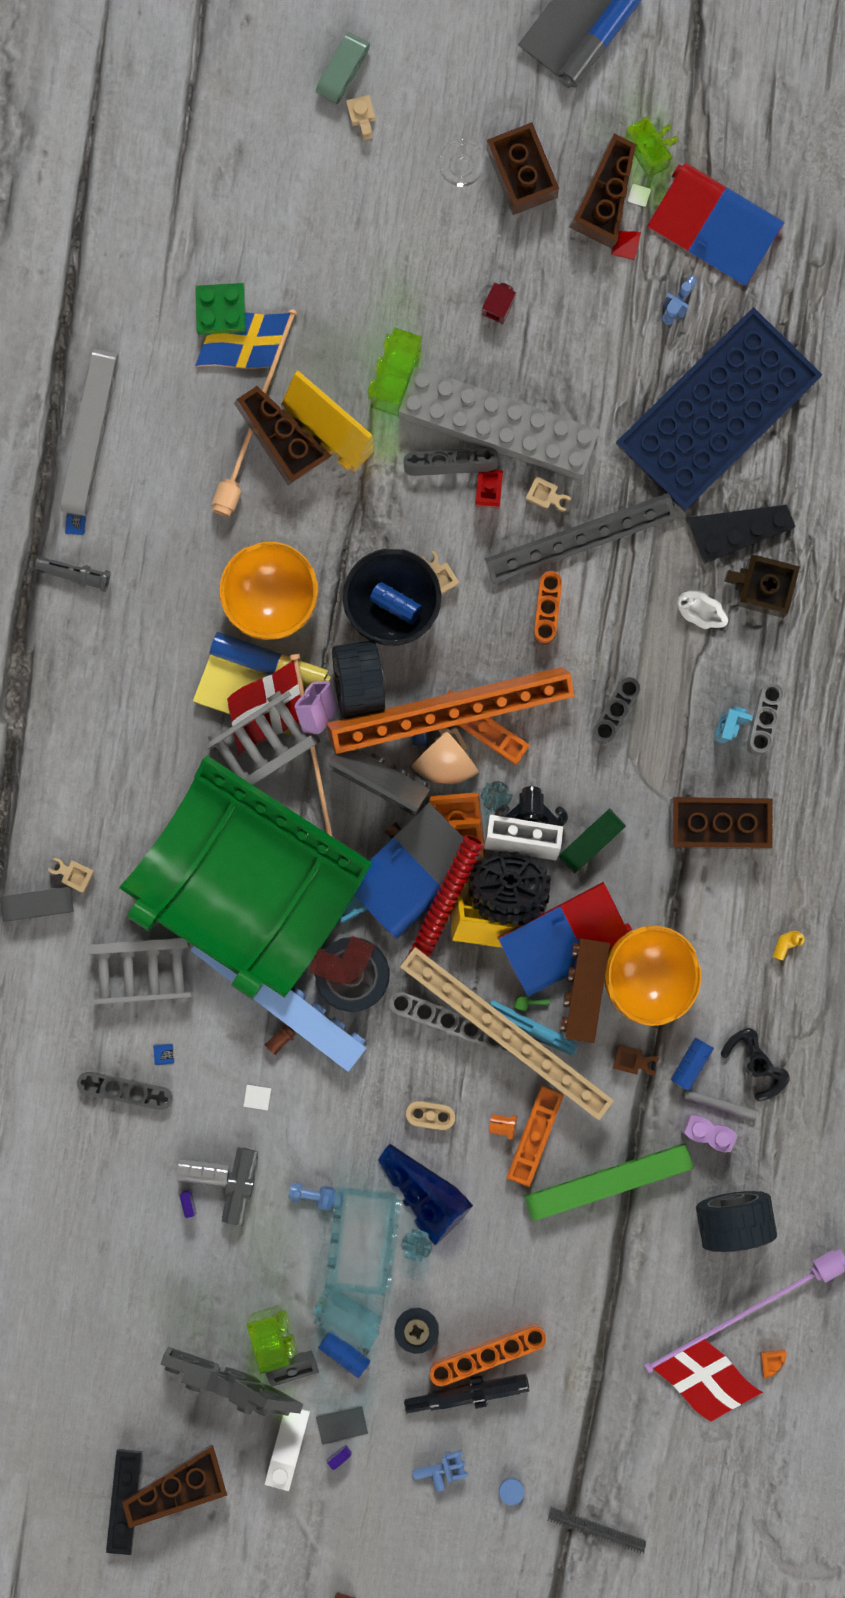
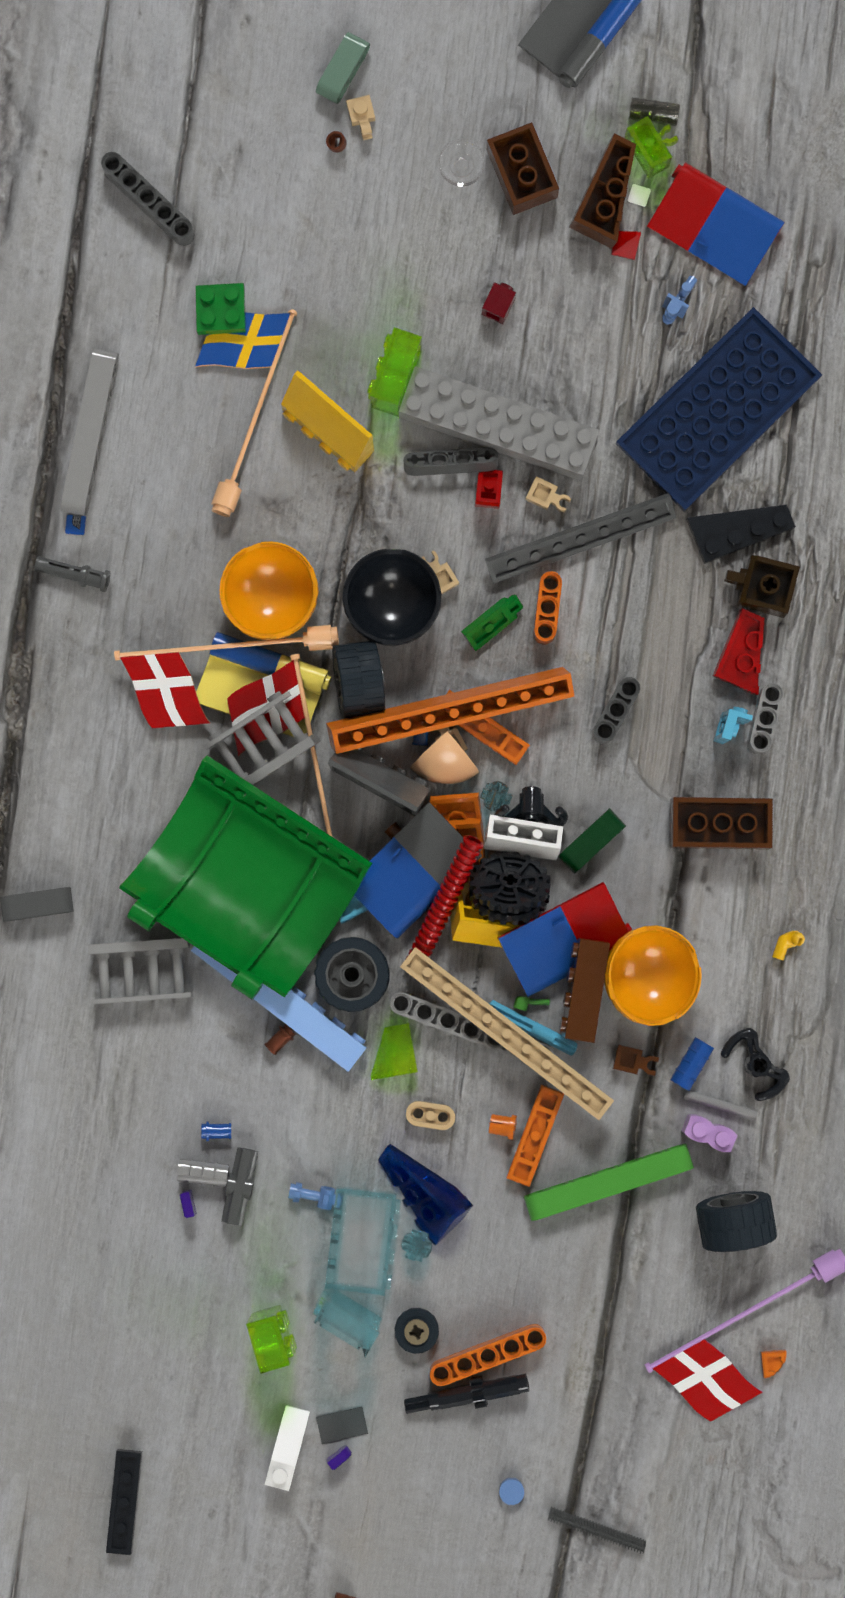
tan plate [48,858,95,893] -> none
dark grey beam [77,1072,173,1110] -> none
reddish brown wedge [121,1445,227,1528] -> none
blue sticker [153,1044,174,1065] -> none
dark grey plate [160,1347,303,1416] -> none
reddish brown wedge [234,386,332,485] -> none
white sticker [243,1085,271,1110] -> none
dark grey plate [264,1350,319,1387] -> none
lavender brick [295,681,338,735] -> none
clear red plate [309,936,375,984] -> none
blue axle [318,1330,371,1378] -> none
blue axle [370,582,423,625] -> none
medium blue arm [412,1450,468,1492] -> none
white arm [677,590,728,629] -> none
none -> dark grey beam [101,152,195,246]
none -> flag [114,625,339,728]
none -> blue pin [201,1121,231,1141]
none -> copper hinge [326,131,347,153]
none -> clear neon green slope [371,1023,418,1080]
none -> green hinge [461,595,523,651]
none -> clear smoke axle [628,98,680,126]
none -> red wing [712,608,765,696]

